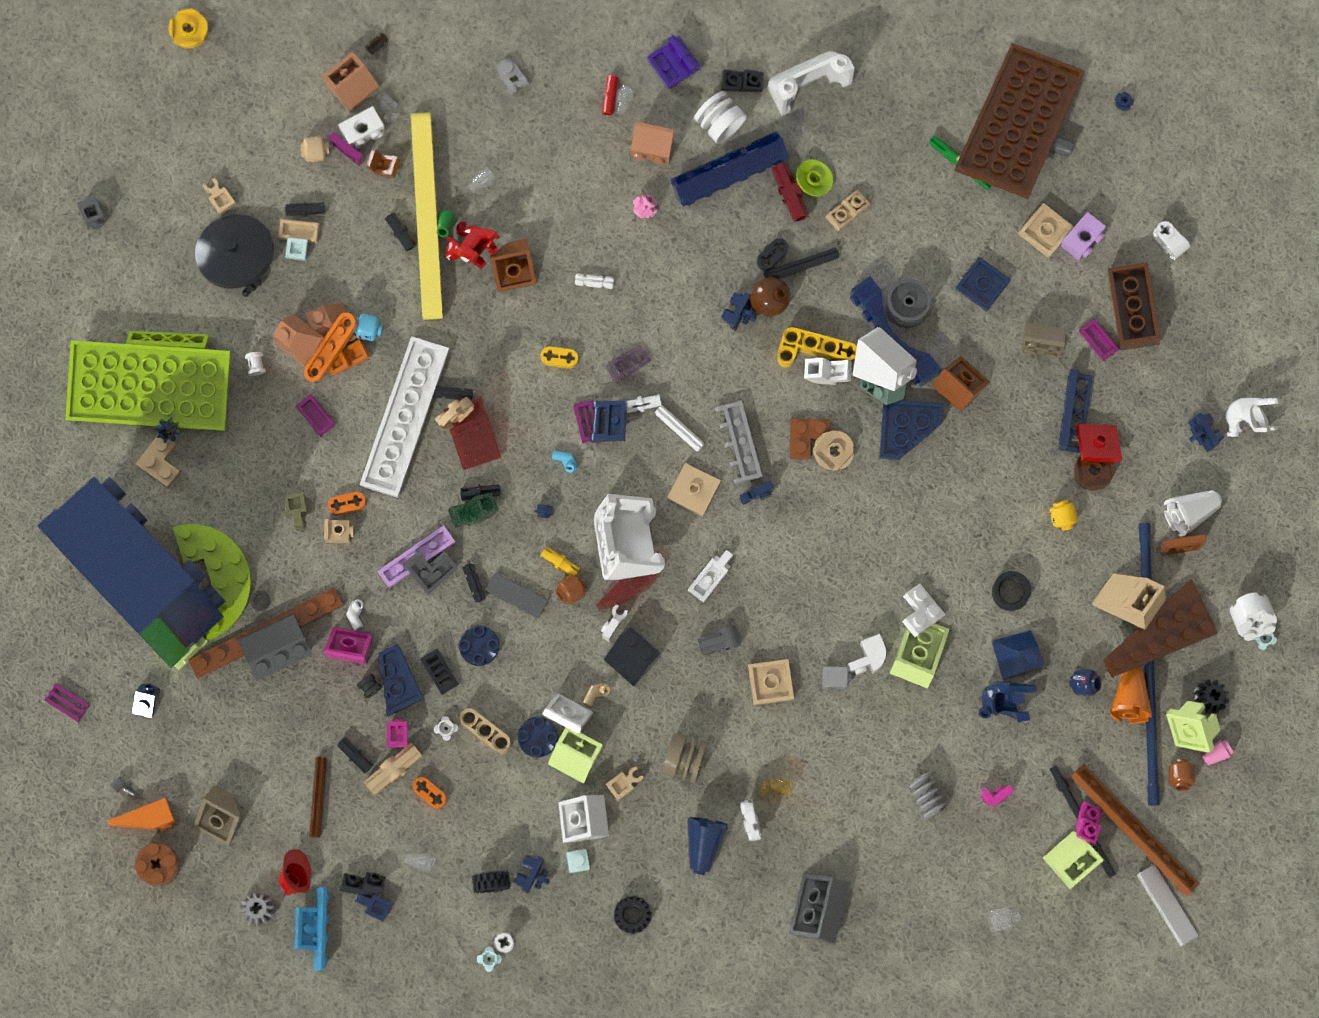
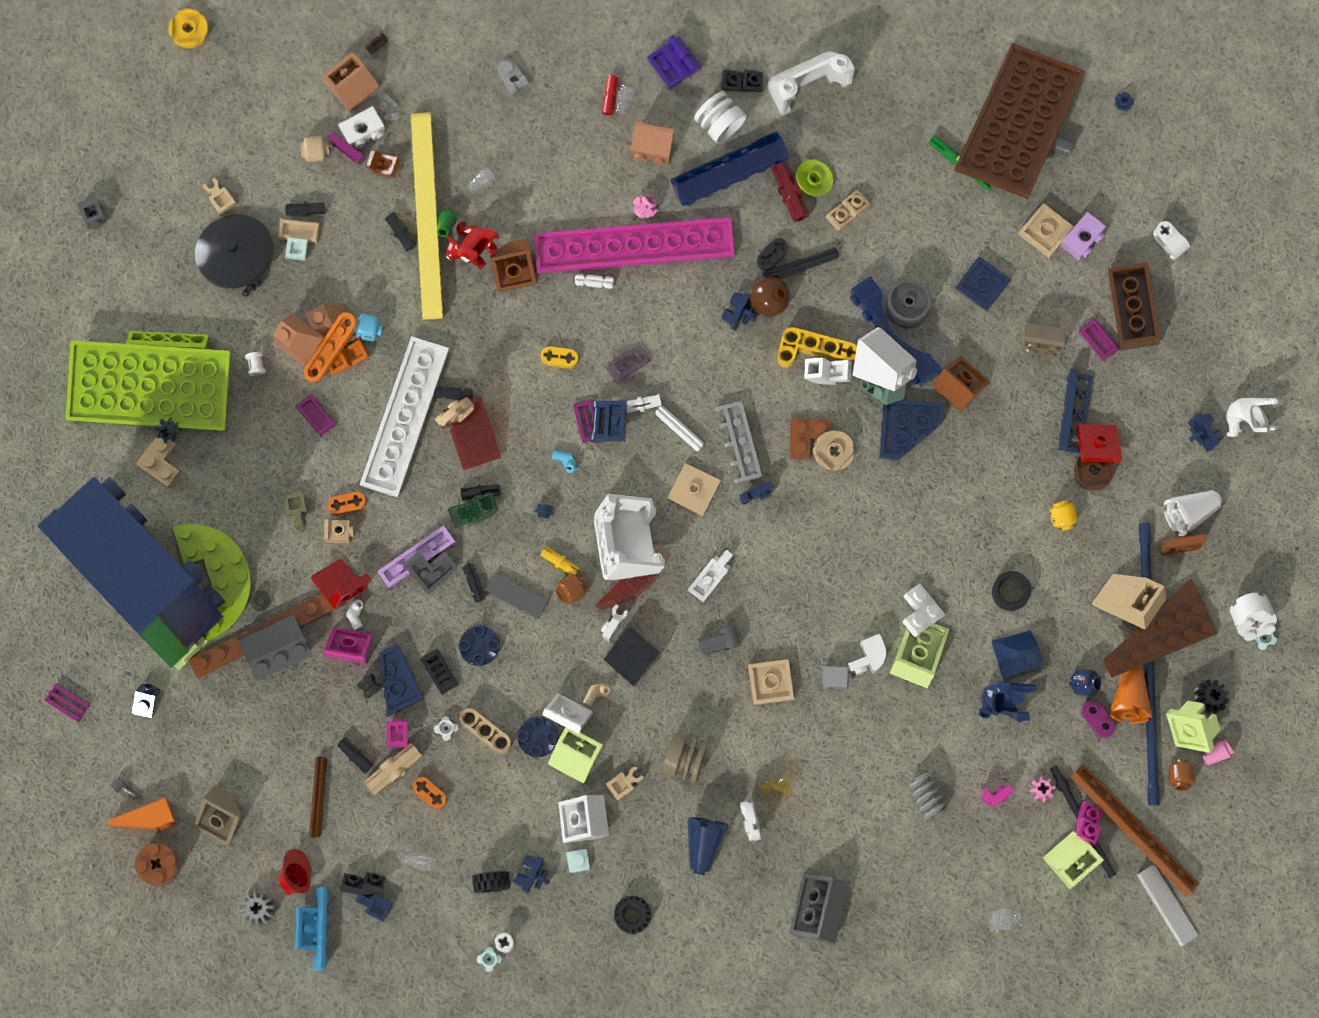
none -> red bracket [311,559,372,609]
none -> dark pink plate [534,217,734,274]
none -> bright pink gear [1029,776,1056,803]
none -> magenta plate [1081,701,1116,738]

